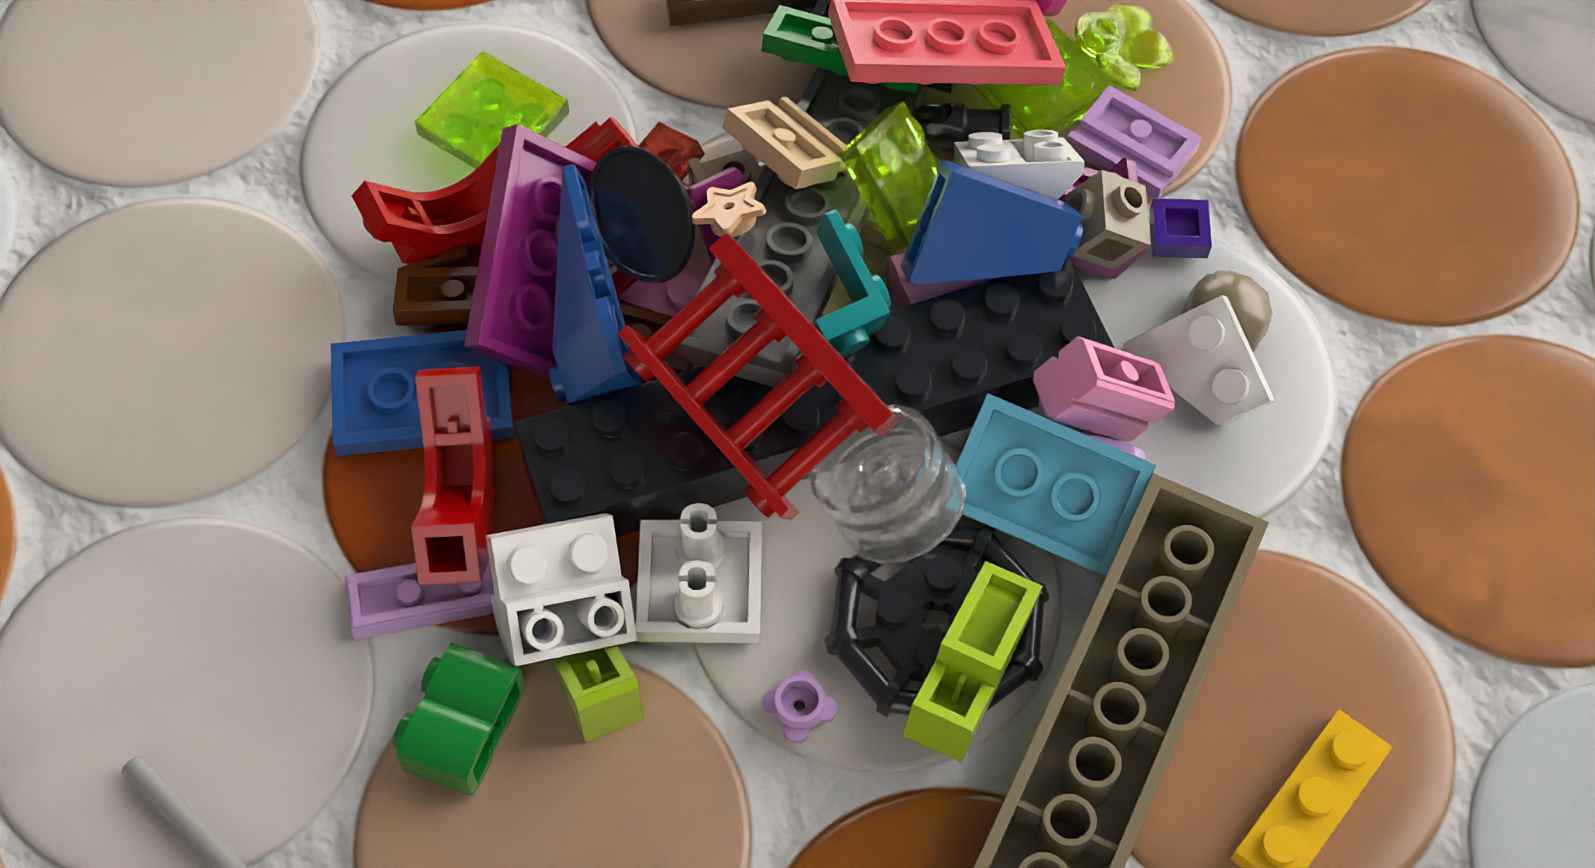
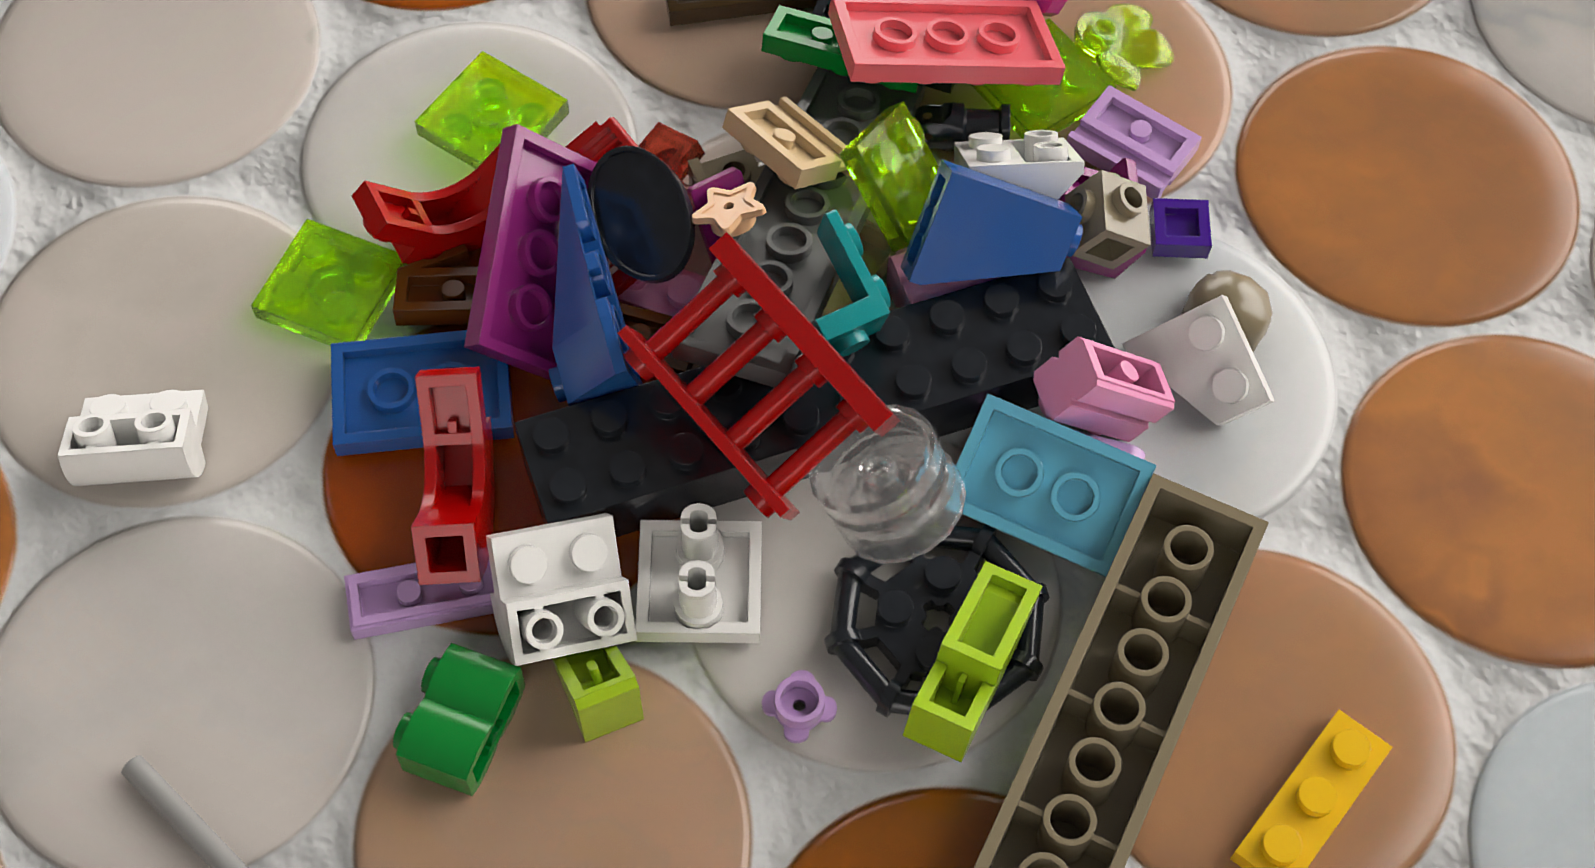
none -> white brick [57,390,209,486]
none -> clear neon green plate [251,219,408,346]

